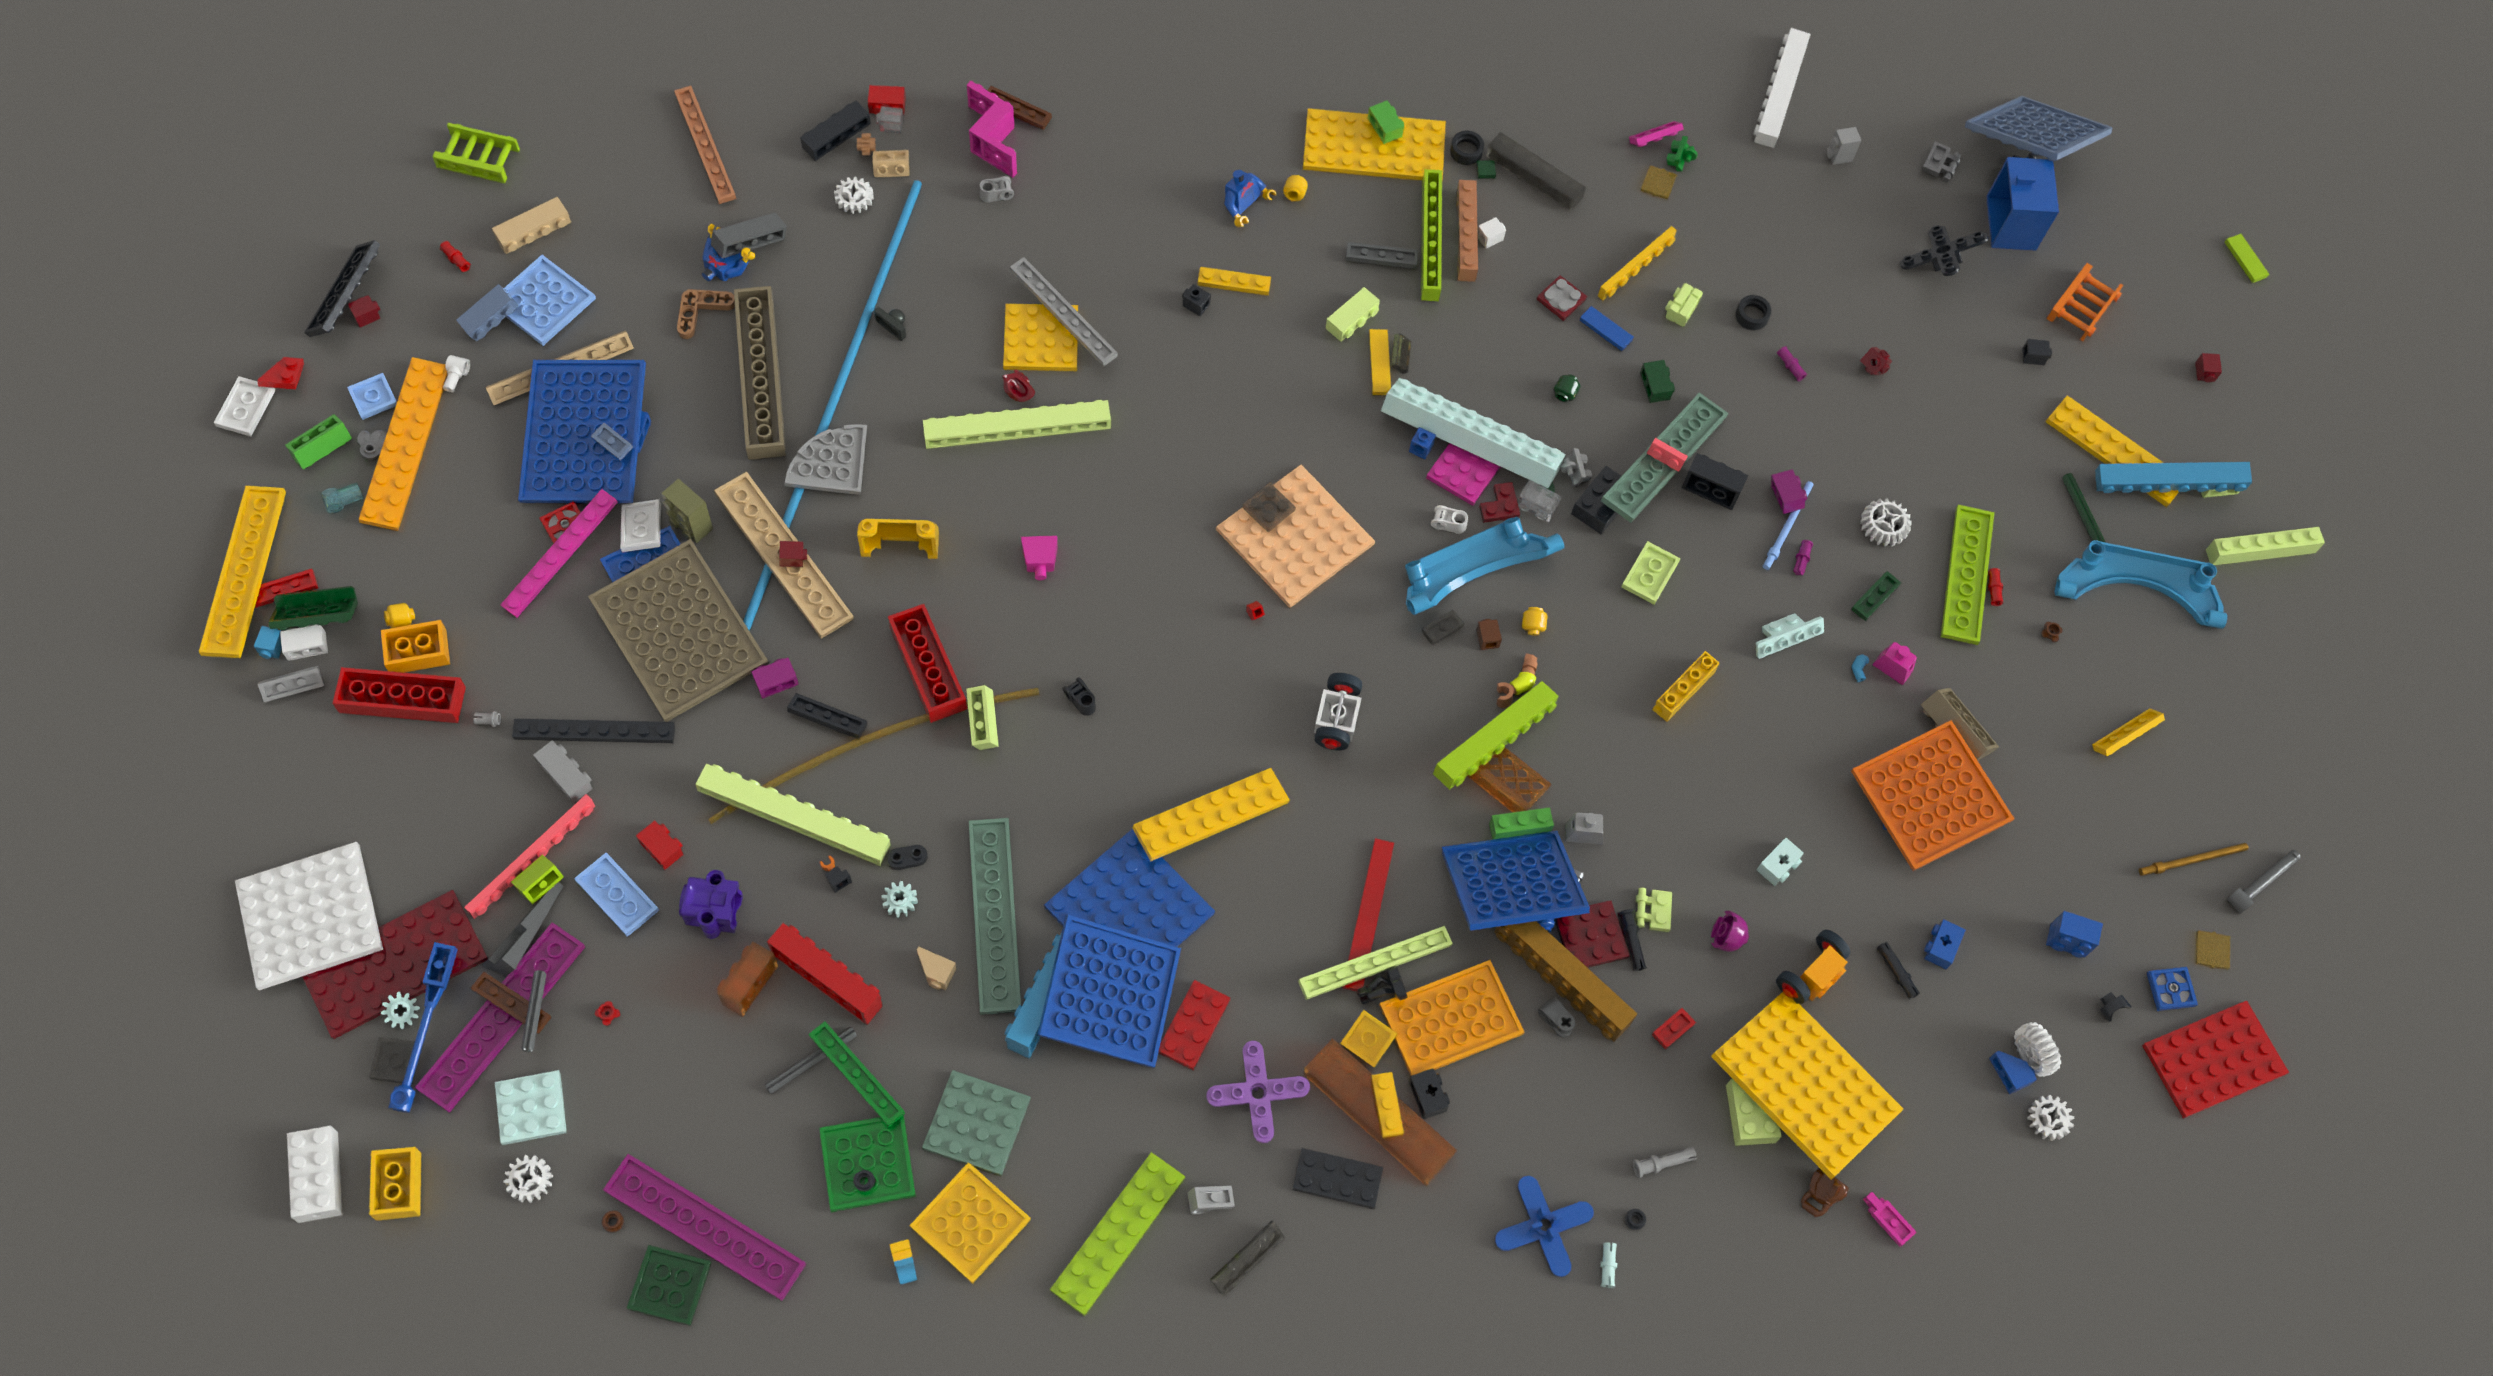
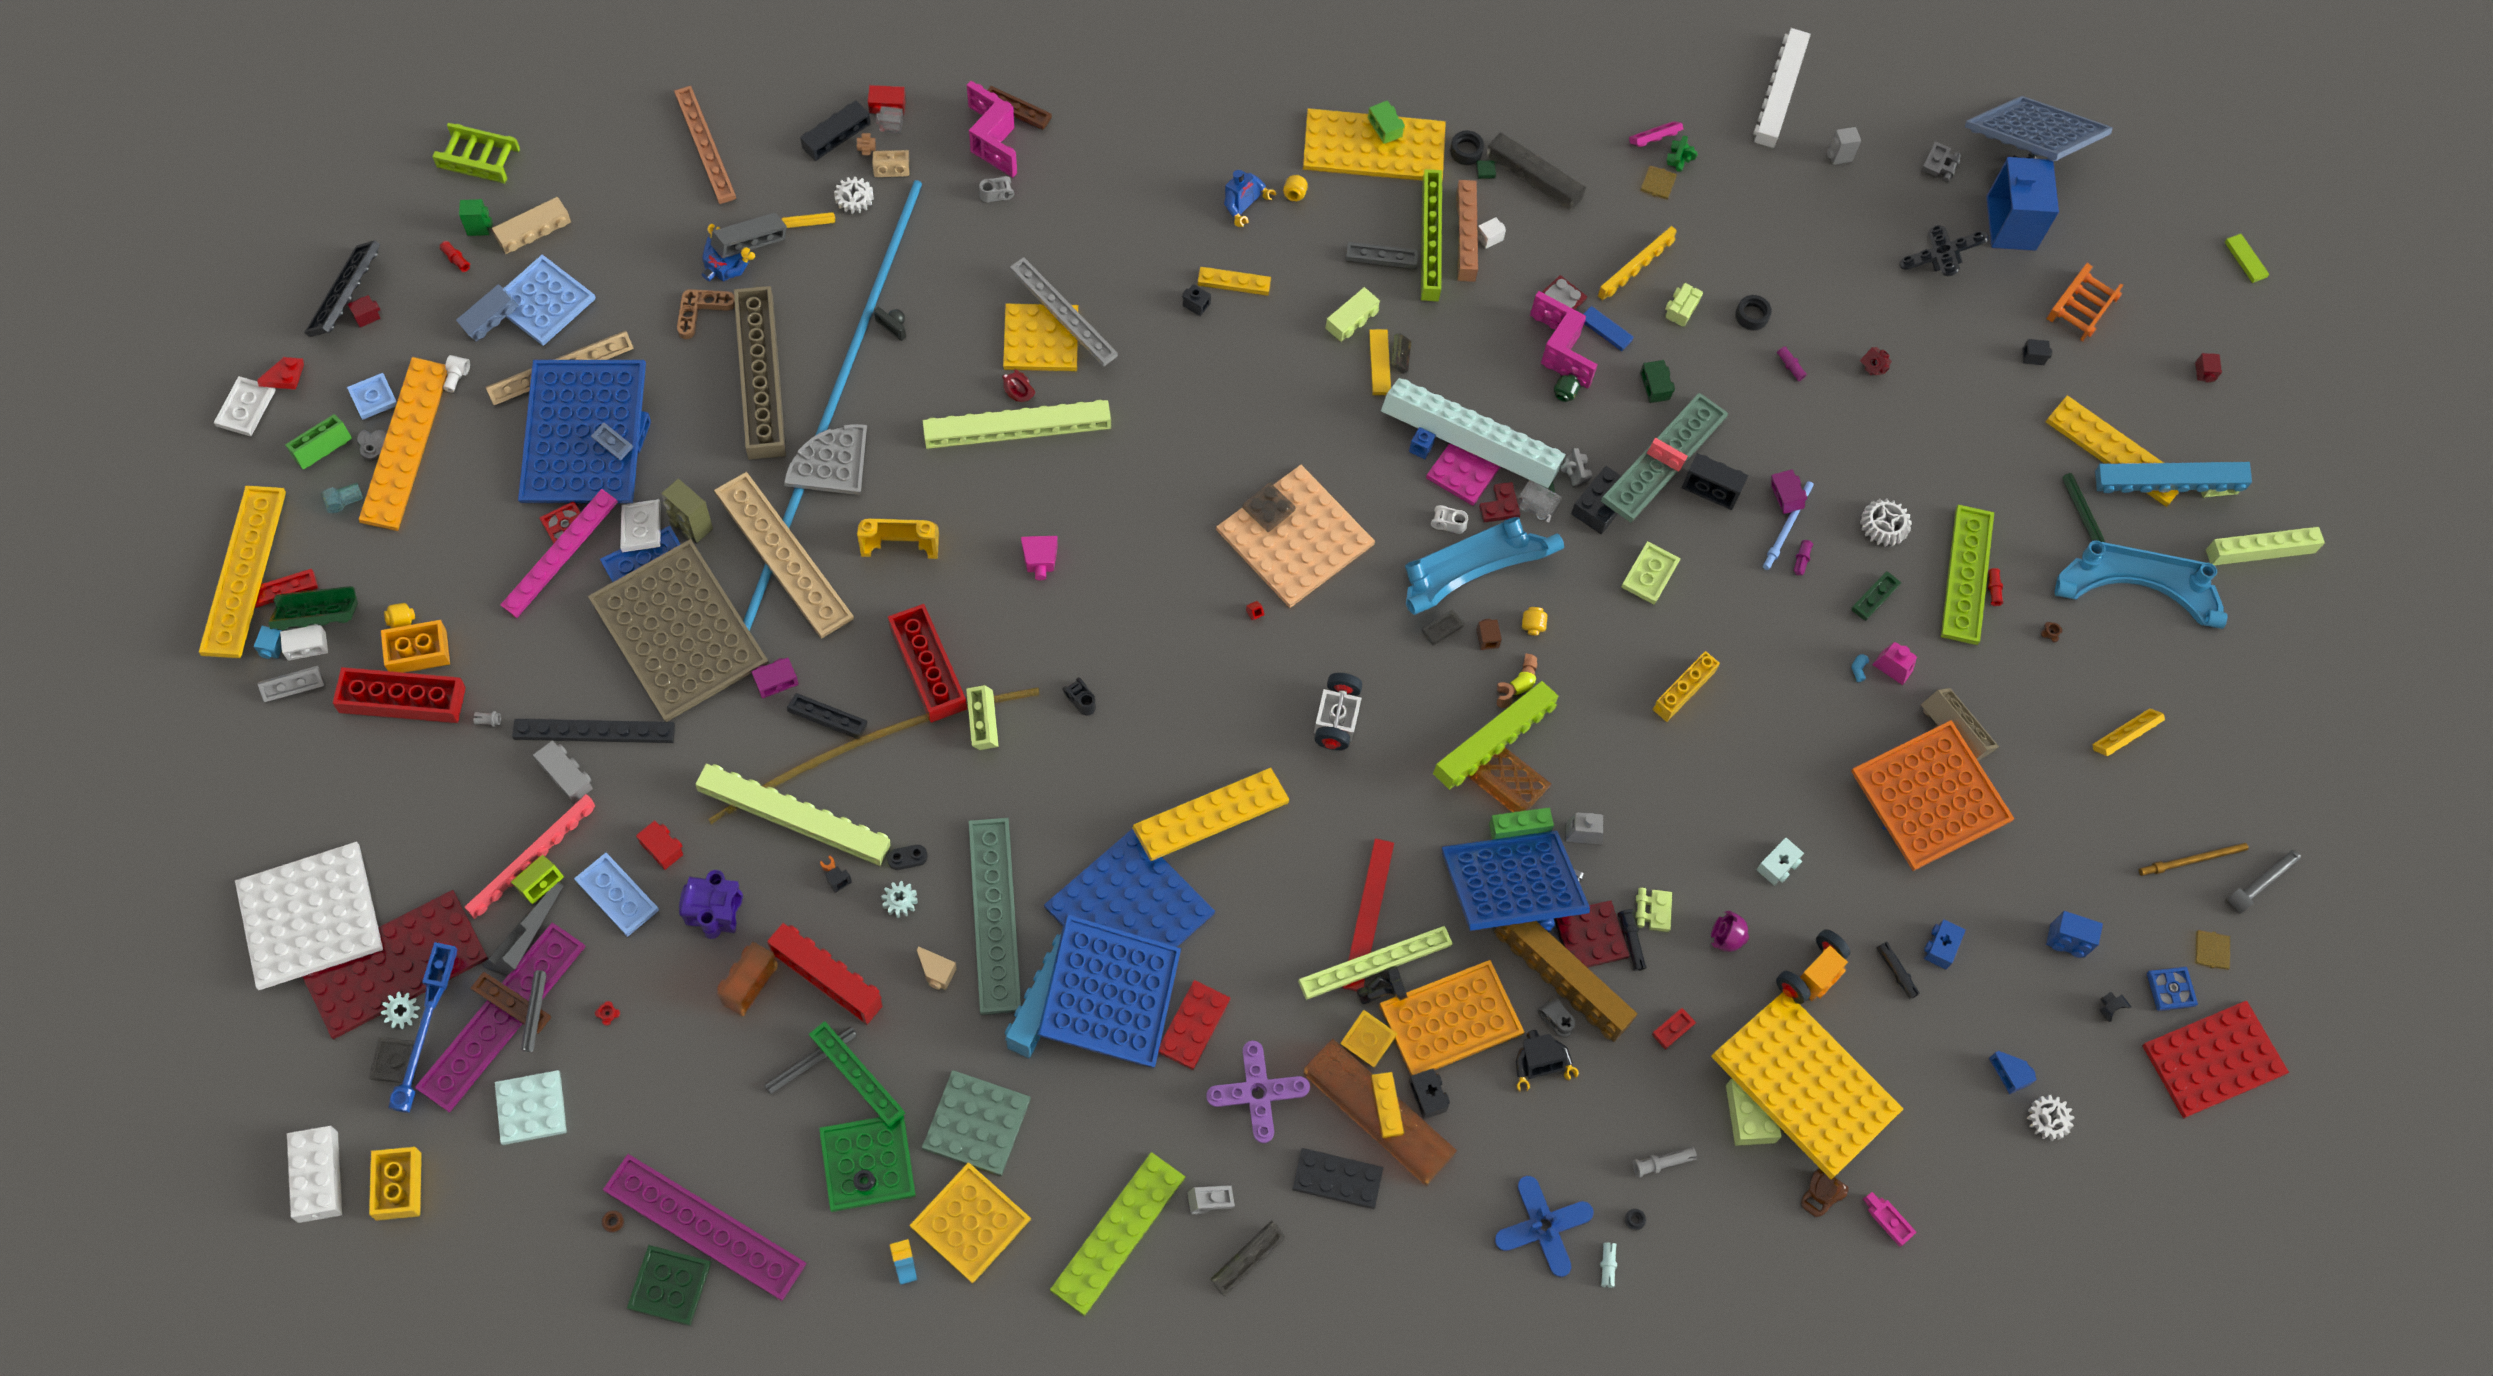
white gear [504,1155,553,1203] -> none
dark red brick [779,541,807,567] -> none
light aqua bracket [1756,613,1824,659] -> none
white gear [2014,1022,2061,1077] -> none
none -> green brick [459,199,493,236]
none -> yellow axle [781,212,835,228]
none -> black torso [1515,1030,1579,1092]
none -> dark pink bracket [1530,291,1598,389]

